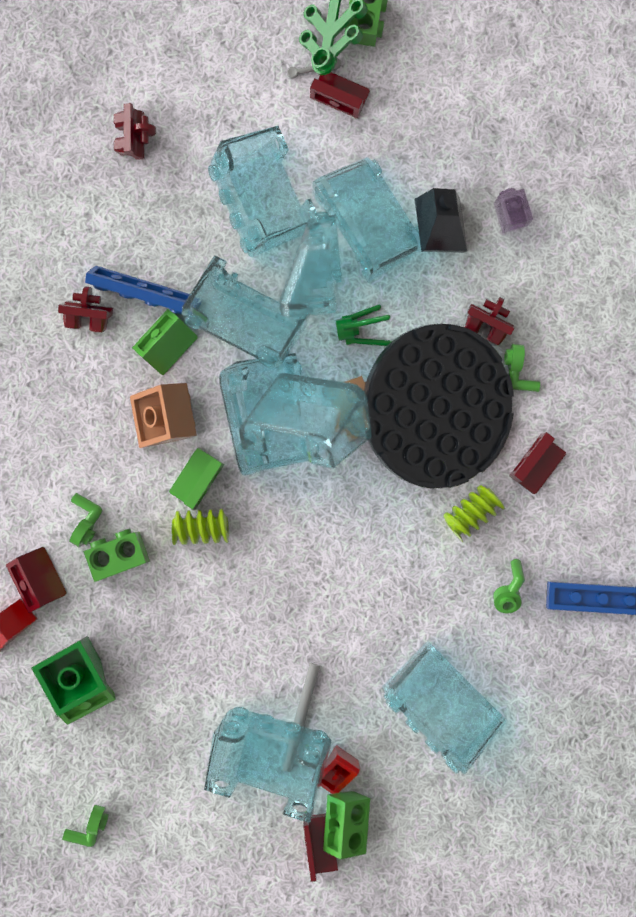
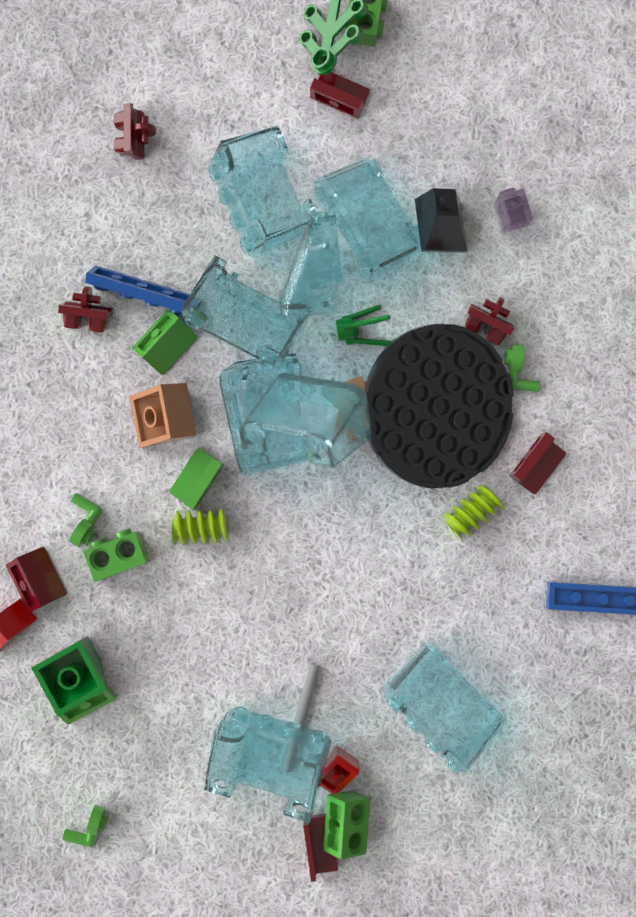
light grey hinge [287,58,341,79] -> none
bright green plate [493,559,525,614] -> none

